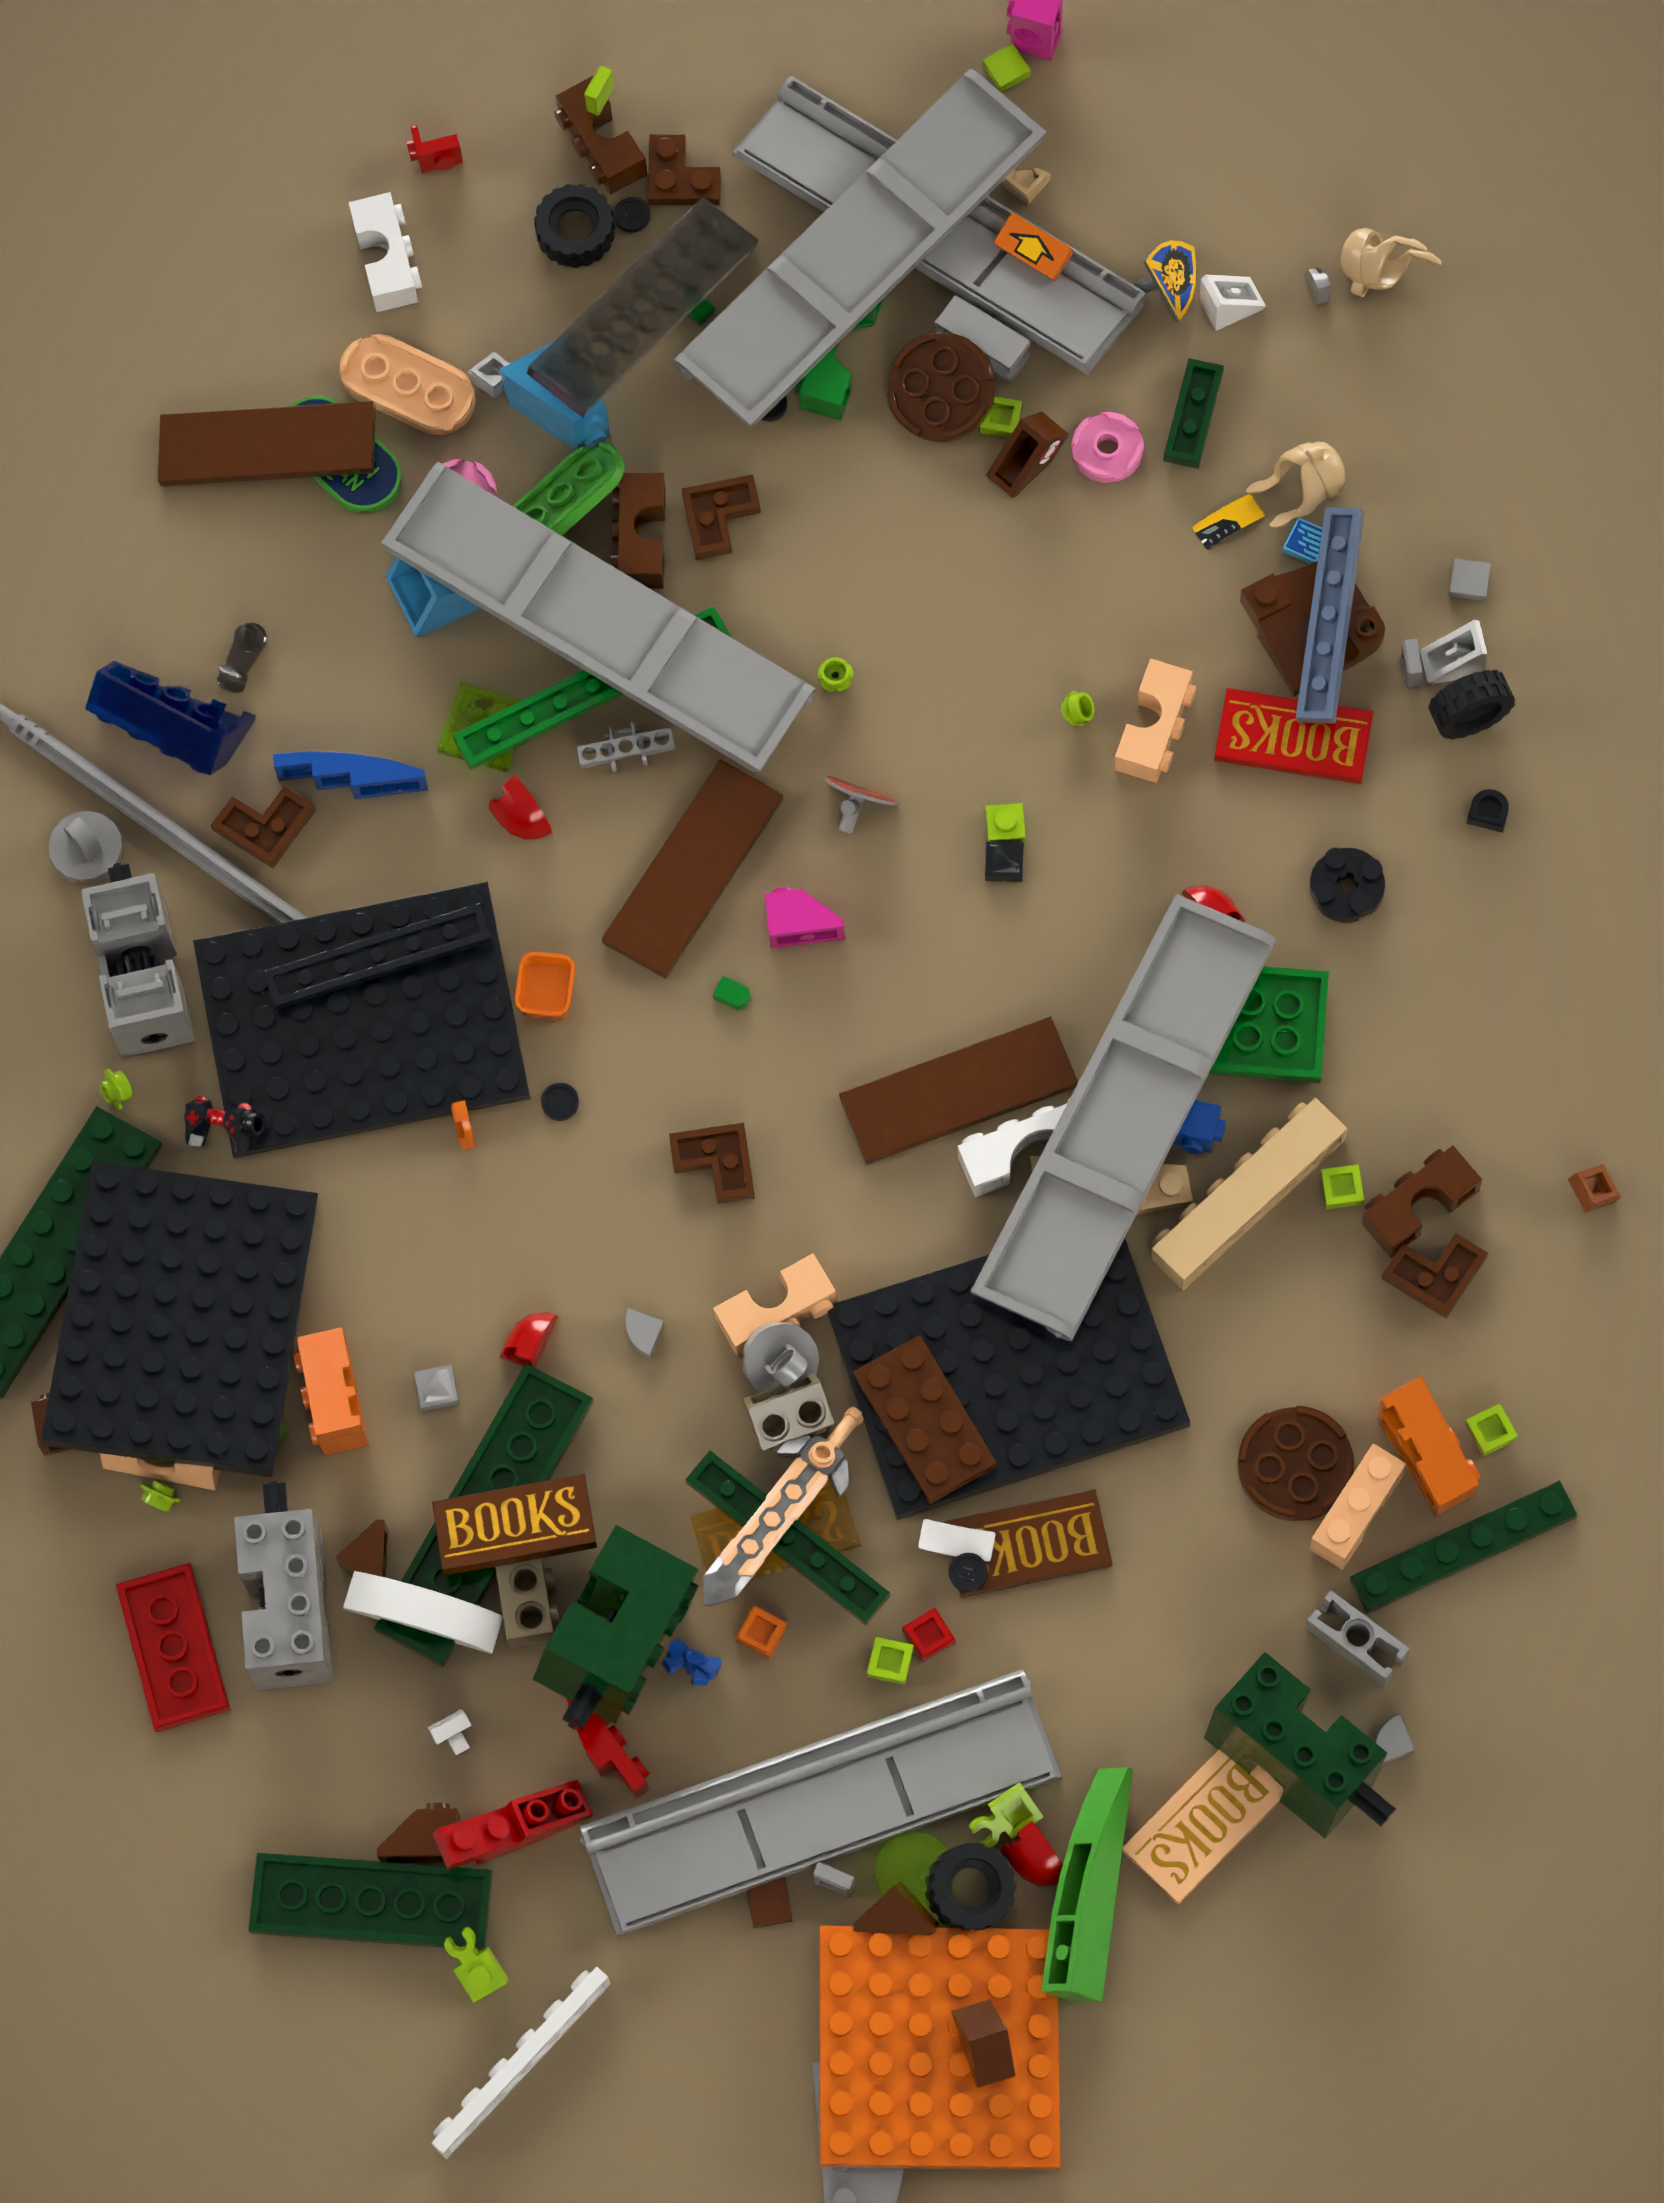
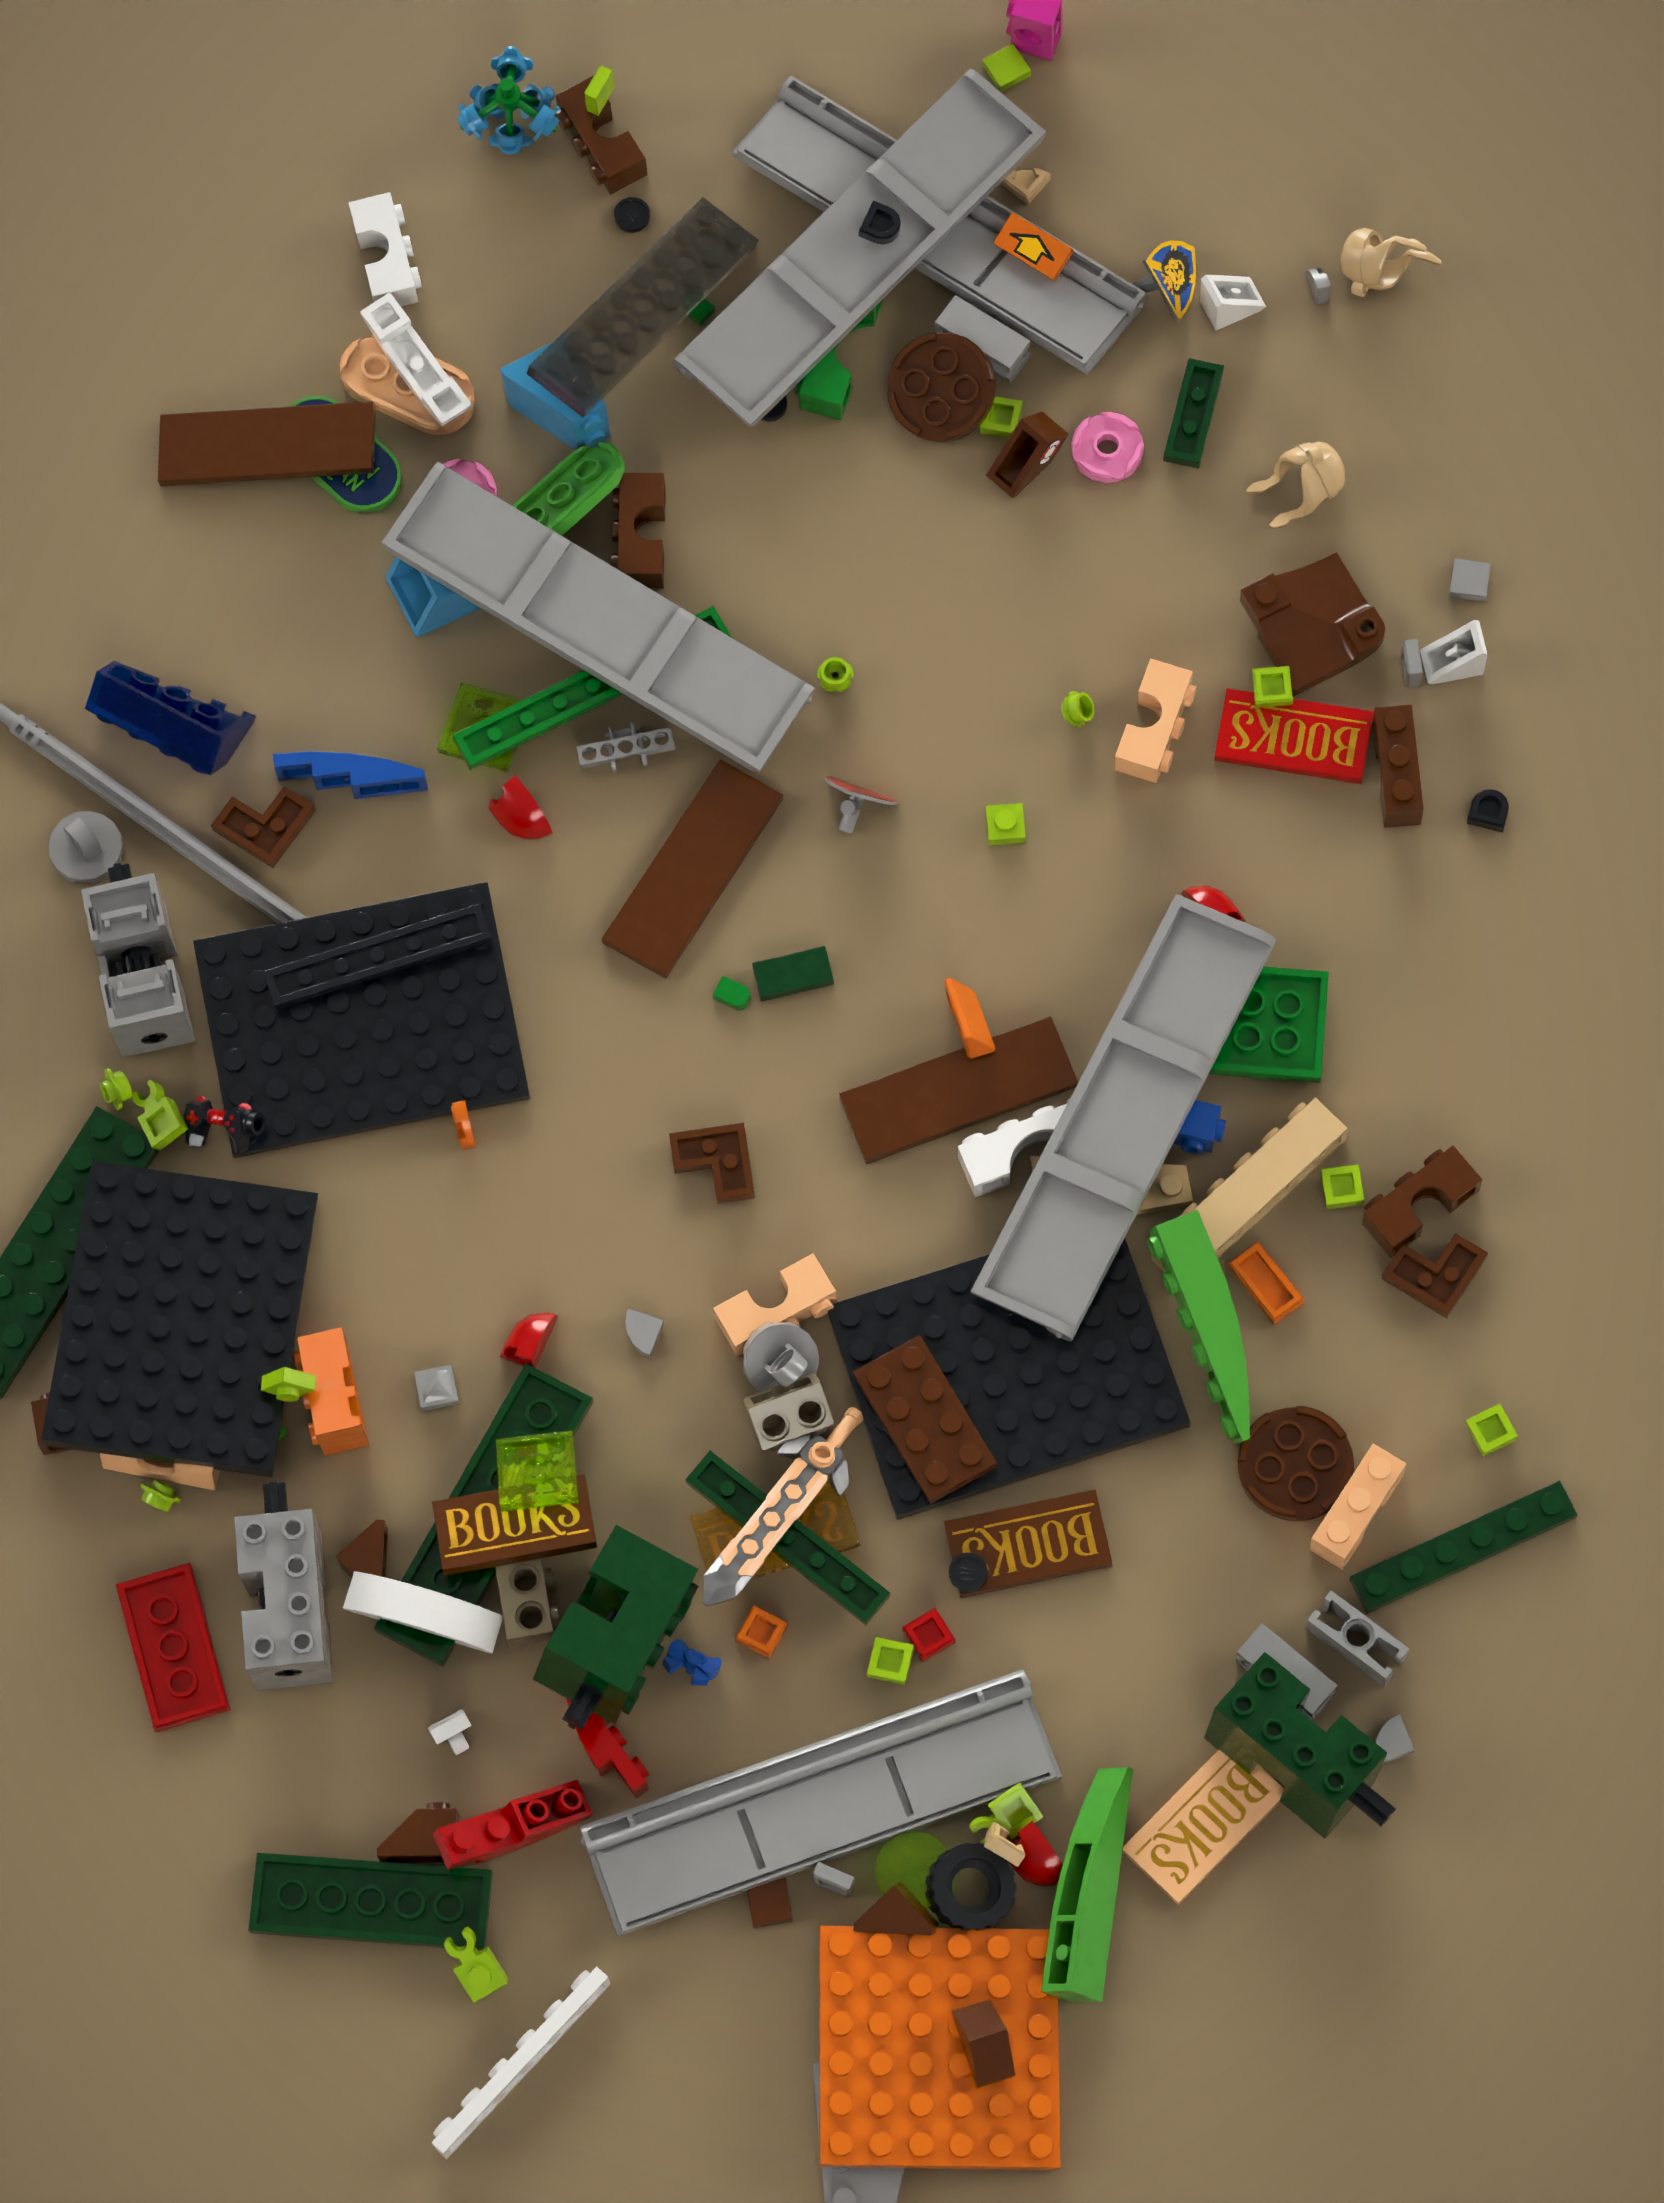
clear smoke piece [217,623,267,693] -> none
red bracket [406,125,463,173] -> none
light grey tile [468,351,510,398] -> none
orange piece [515,952,575,1021] -> none
black tyre [534,184,615,268] -> none
black piece [541,1083,579,1121] -> none
reddish brown plate [647,134,721,206] -> none
reddish brown plate [682,474,761,560] -> none
dark pink slope [764,887,845,948] -> none
white sticker [918,1519,996,1562] -> none
black tile [985,841,1024,882] -> none
yellow sticker [1192,494,1265,549] -> none
tile [1282,518,1322,565] -> none
sand blue plate [1296,507,1365,724] -> none
black plate [1310,848,1385,923] -> none
orange wedge [1377,1376,1481,1516] -> none
black tyre [1428,670,1515,739] -> none
dark orange tile [1568,1164,1621,1212] -> none
none -> lime plate [132,1080,188,1151]
none -> lime plate [261,1367,316,1402]
none -> white slope [360,292,472,426]
none -> dark azure plant [457,46,560,154]
none -> clear neon green tile [496,1430,579,1512]
none -> dark green tile [752,946,834,1002]
none -> black tile [858,200,901,245]
none -> orange slope [944,978,995,1059]
none -> tan tile [984,1822,1025,1867]
none -> bright green slope [1147,1210,1250,1445]
none -> orange tile [1227,1241,1305,1325]
none -> light grey piece [1236,1623,1338,1721]
none -> lime tile [1252,666,1293,708]
none -> reddish brown arch [1372,705,1424,828]

